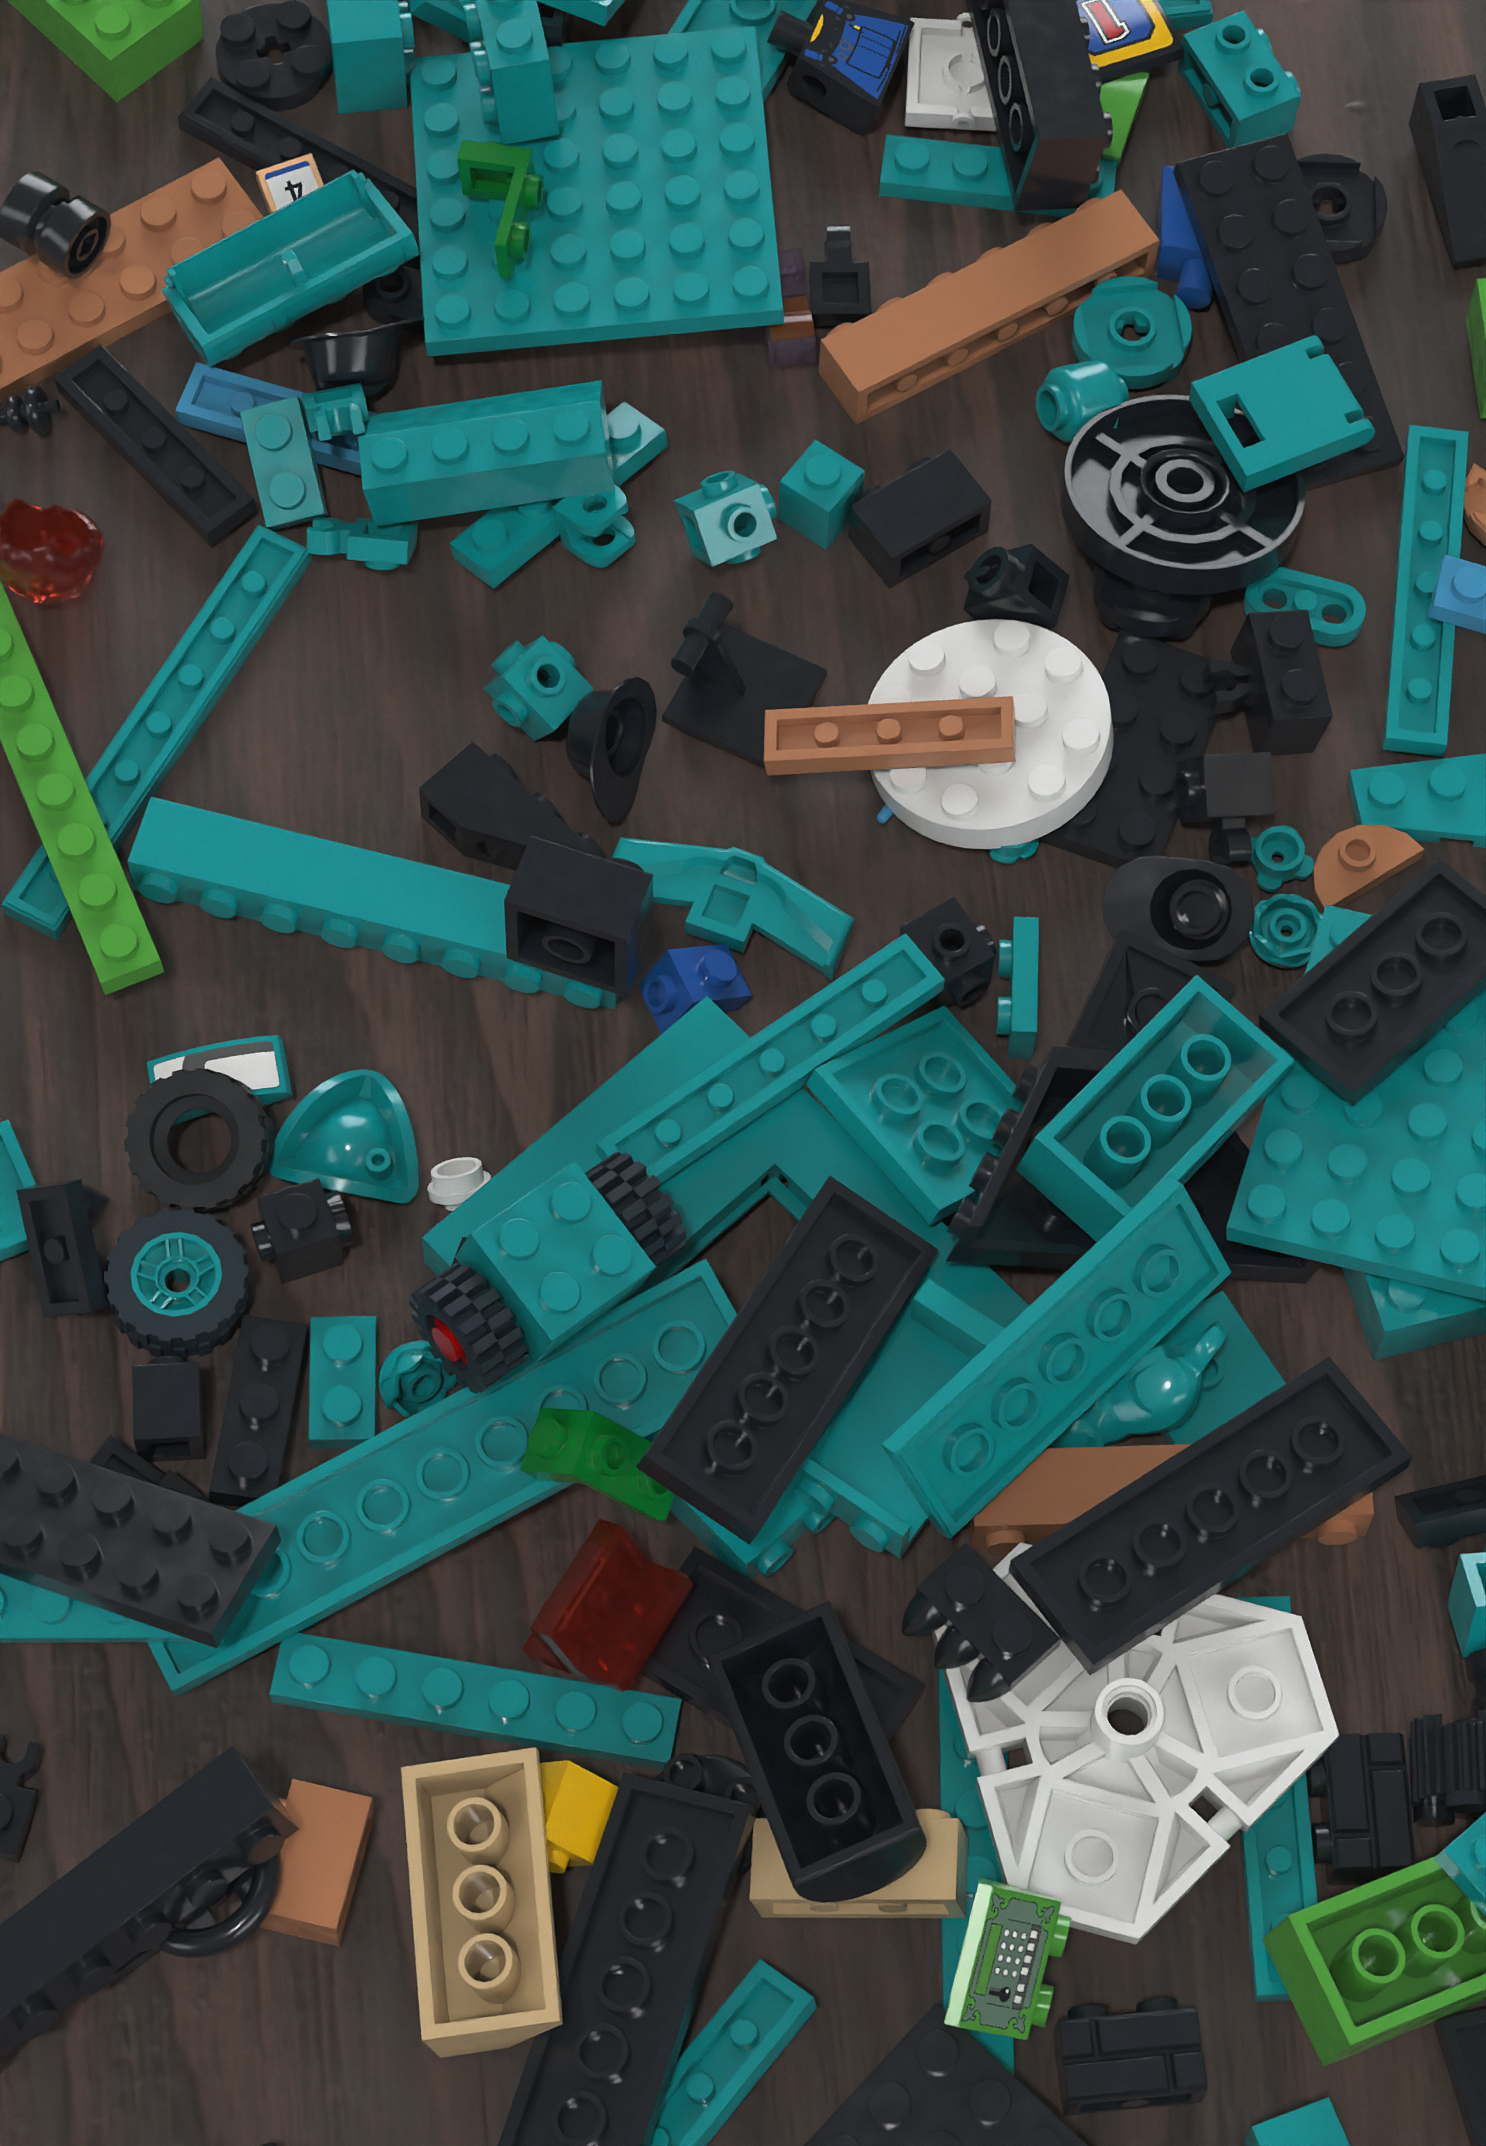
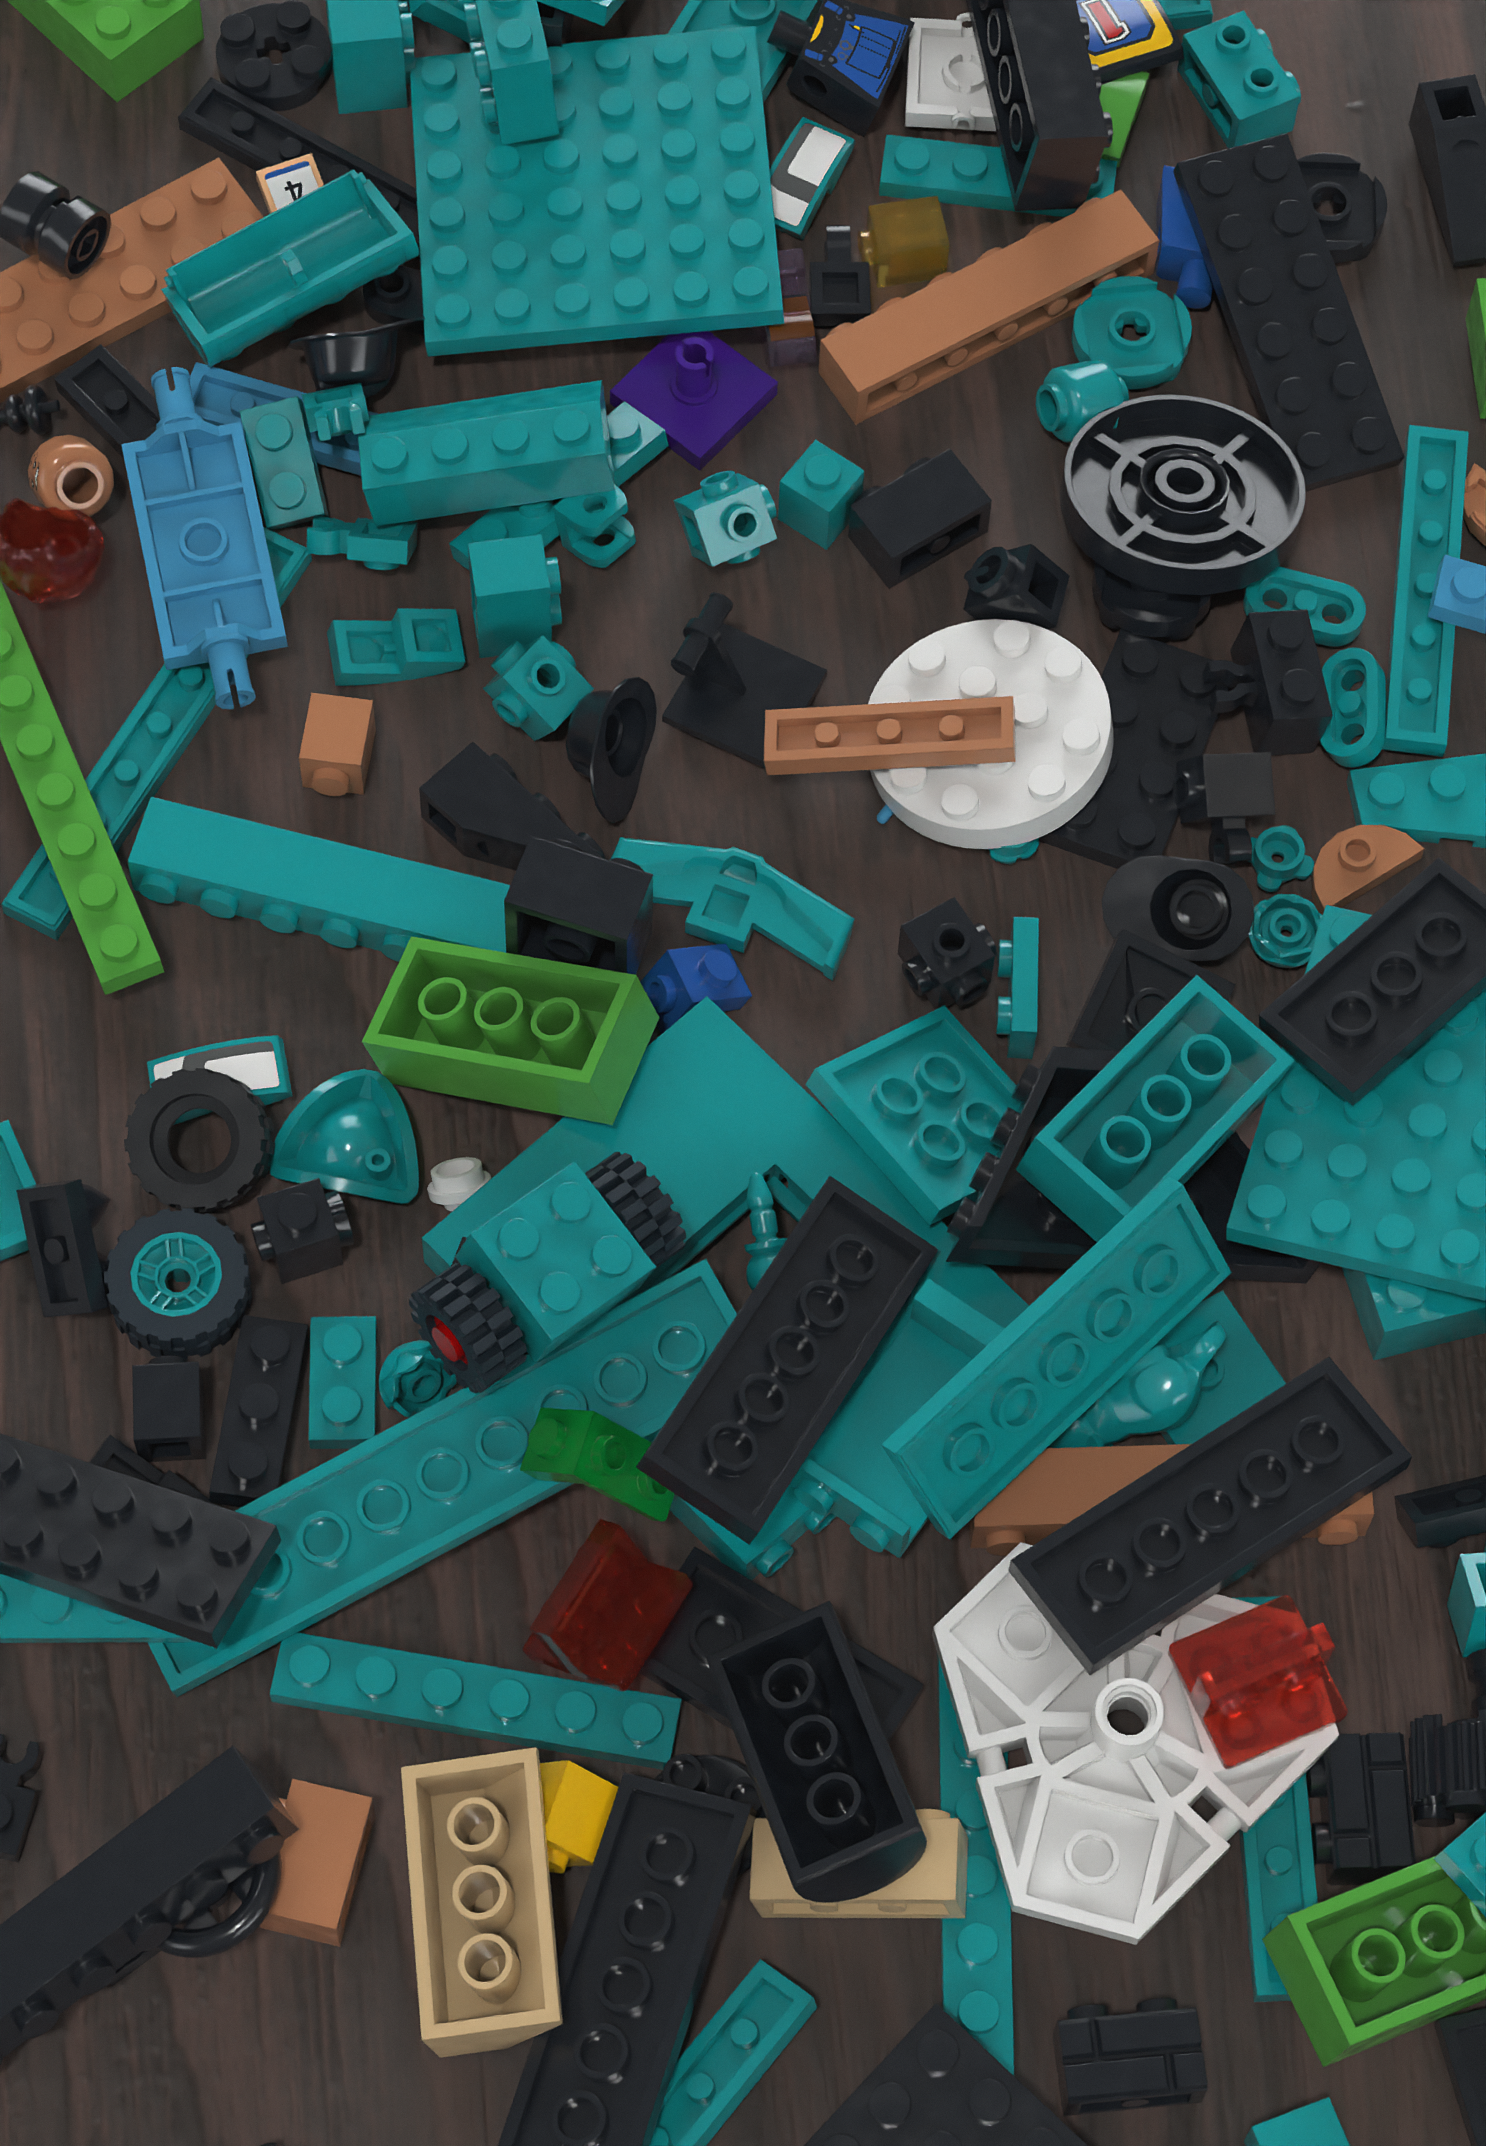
green bracket [457,140,544,279] -> none
teal plate [596,933,945,1183] -> none
black plate [902,1542,1060,1702] -> none
slope [944,1877,1071,2040] -> none
teal container [1189,336,1375,492] -> none
none -> nougat head [28,435,114,520]
none -> dark azure plate [121,367,288,709]
none -> nougat brick [299,693,376,796]
none -> teal slope [327,608,465,686]
none -> bright green brick [362,936,660,1125]
none -> teal brick [468,534,562,658]
none -> dark purple tile [610,331,778,471]
none -> teal bar [744,1172,787,1291]
none -> slope [770,117,856,241]
none -> clear yellow brick [858,196,950,288]
none -> clear red bracket [1168,1595,1348,1769]
none -> teal plate [1320,648,1386,767]

